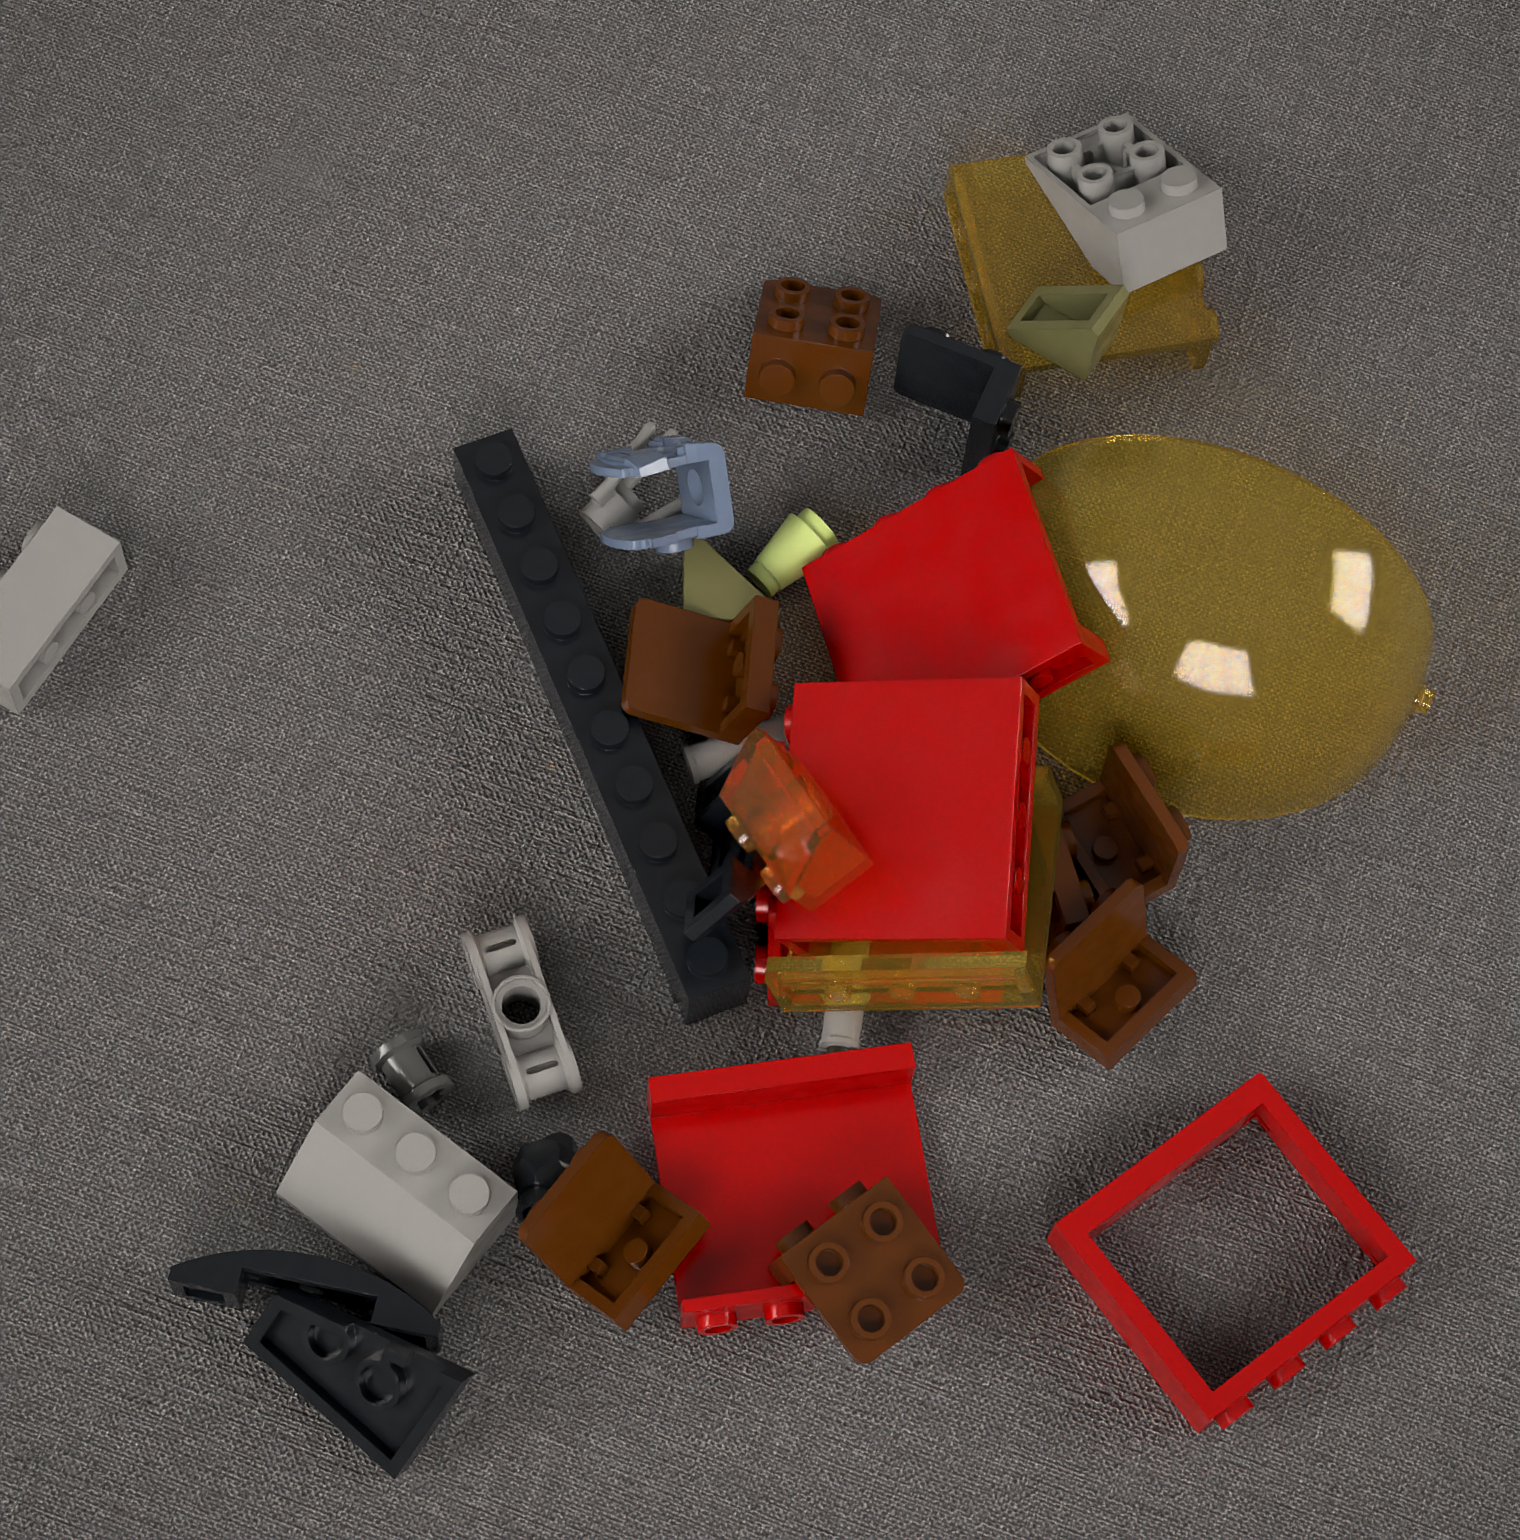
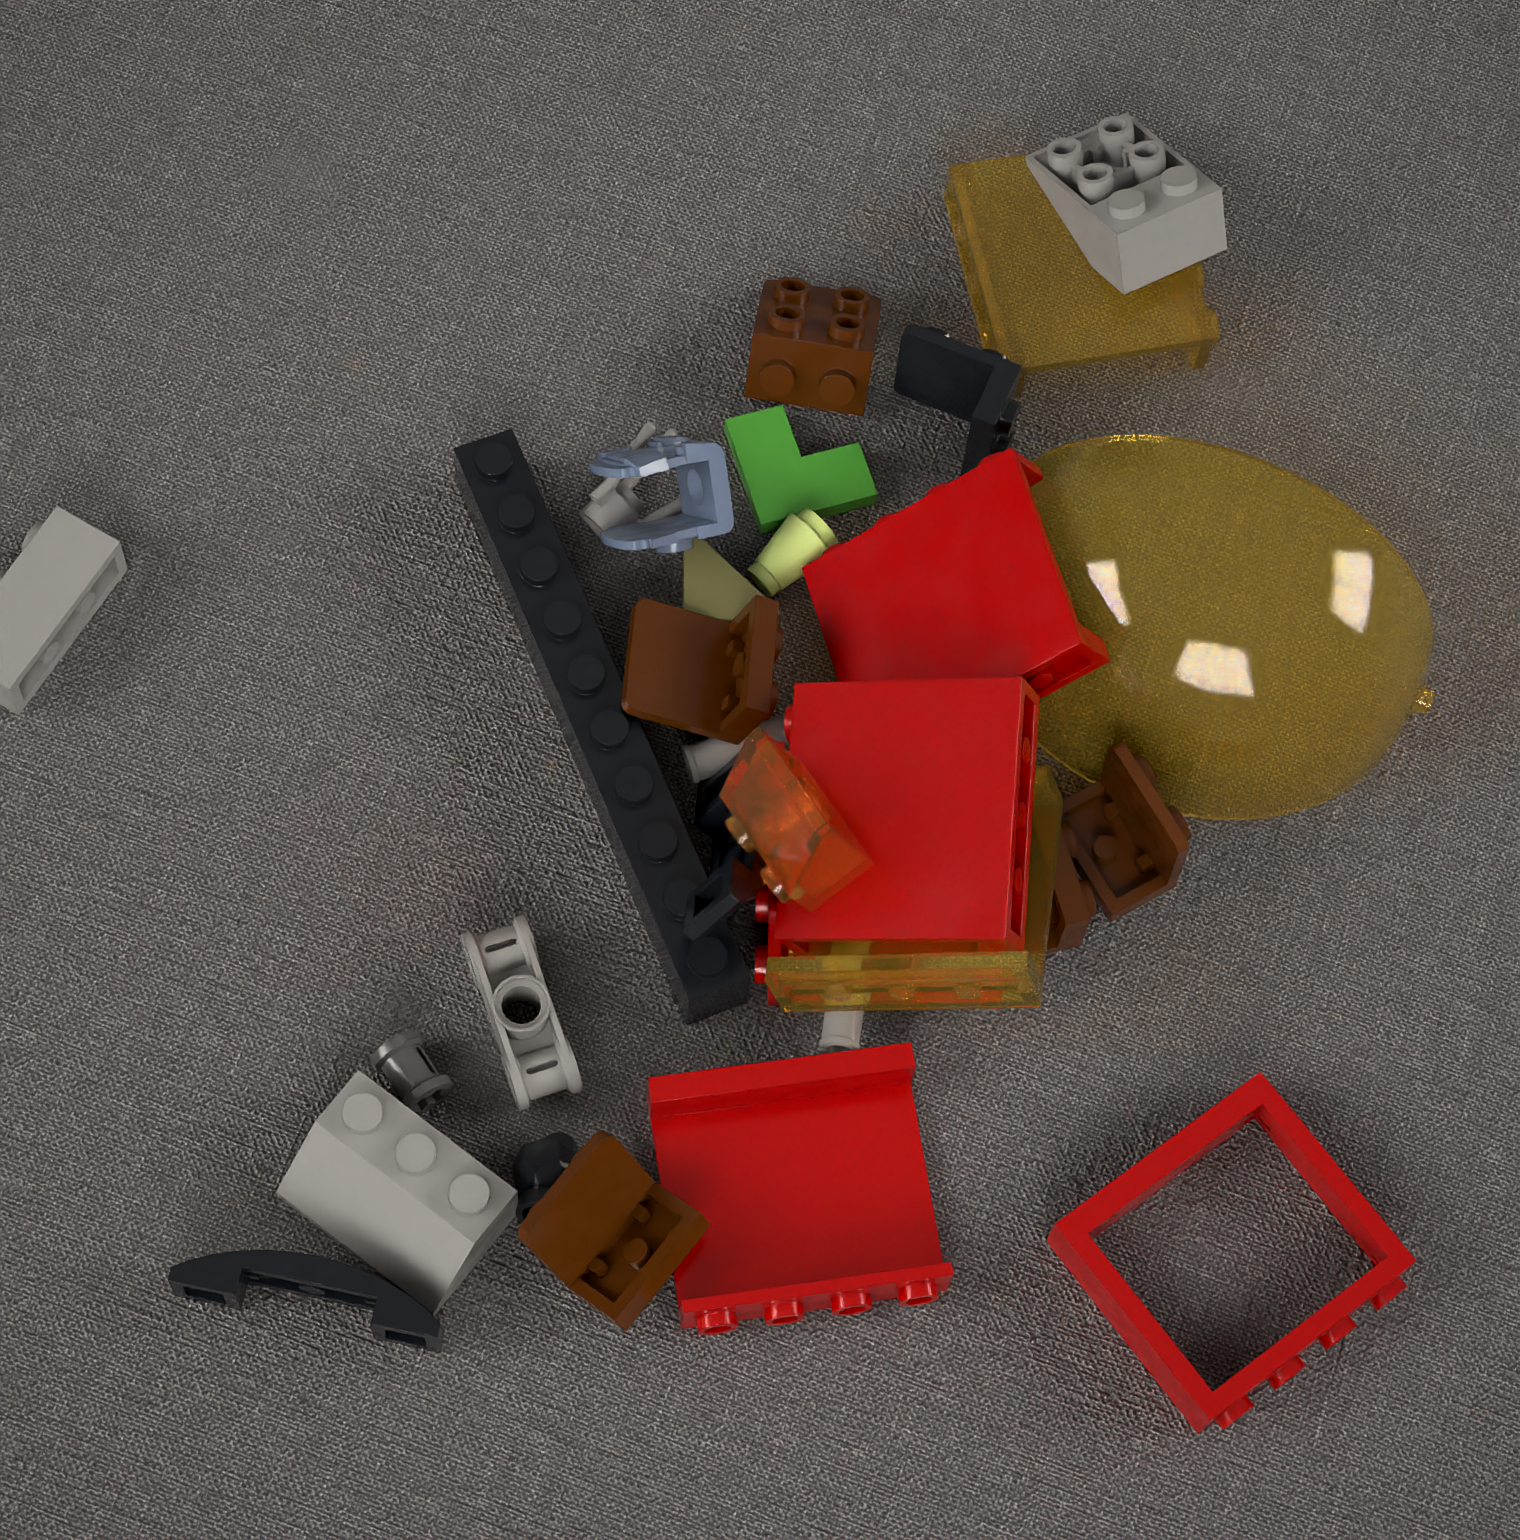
black wing [243,1286,474,1479] -> none
reddish brown bracket [768,1176,964,1365] -> none
olive slope [1006,285,1129,381] -> none
reddish brown bracket [1044,878,1197,1070] -> none
none -> bright green tile [724,405,878,534]

